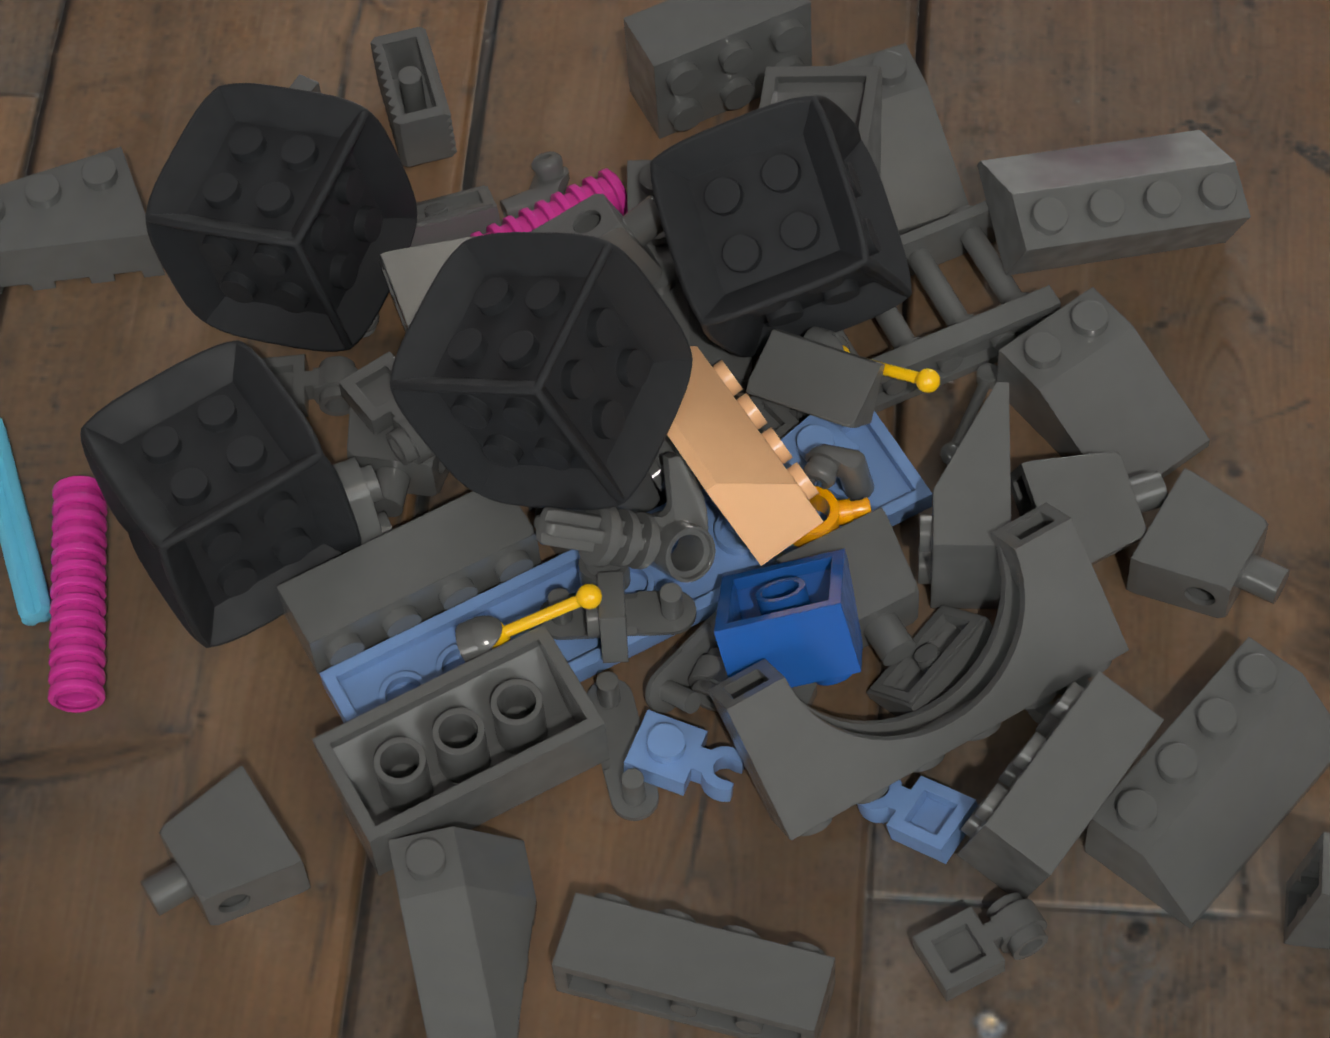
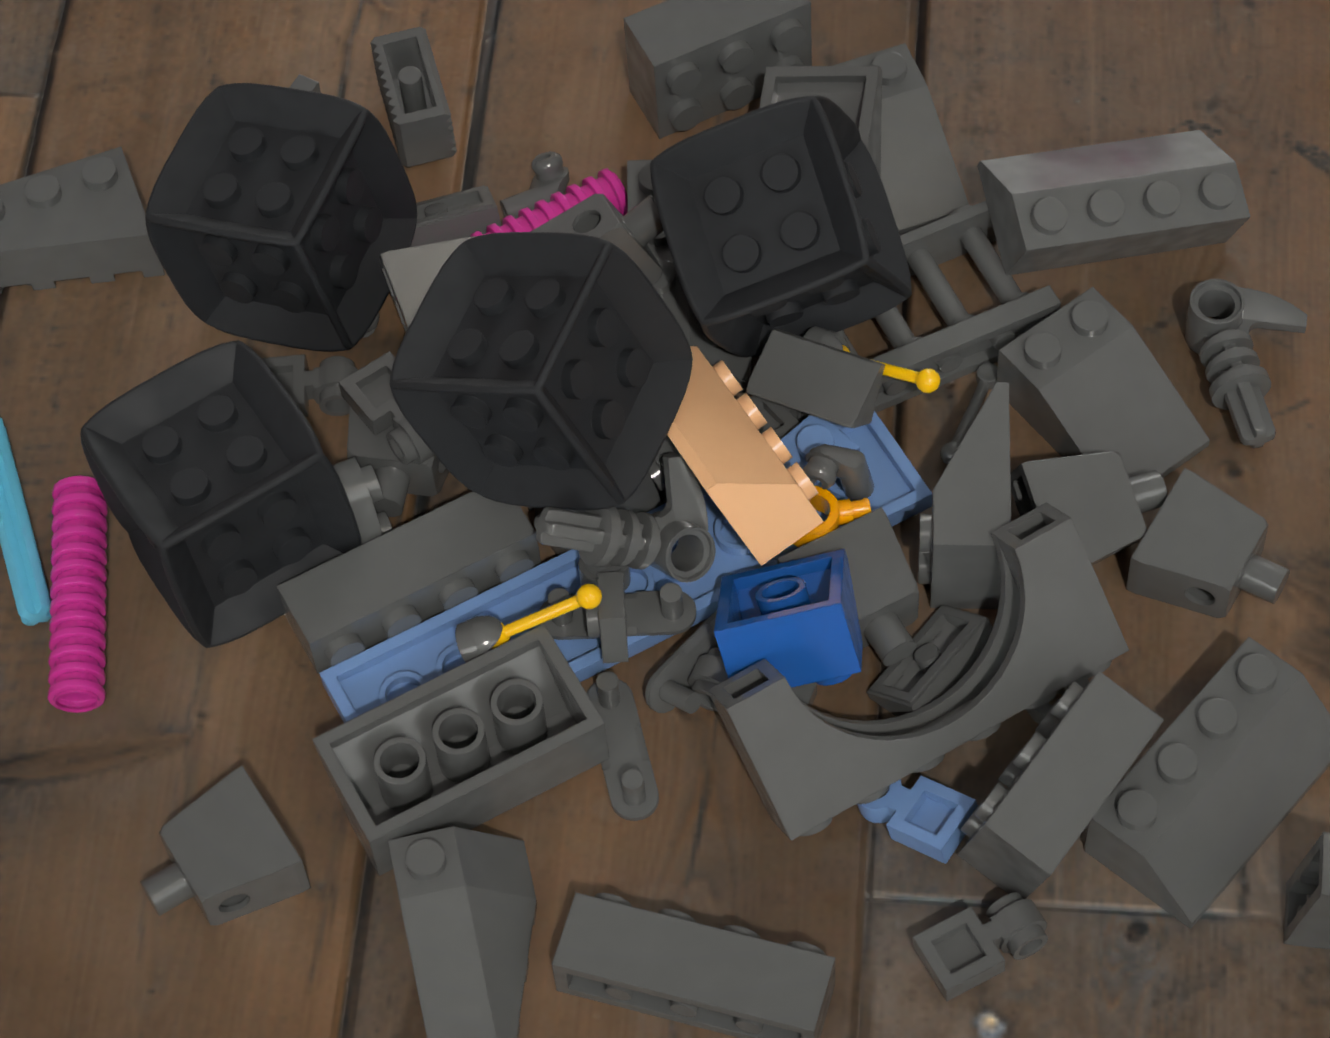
medium blue plate [624,710,745,802] -> none
none -> dark grey piece [1184,279,1308,449]

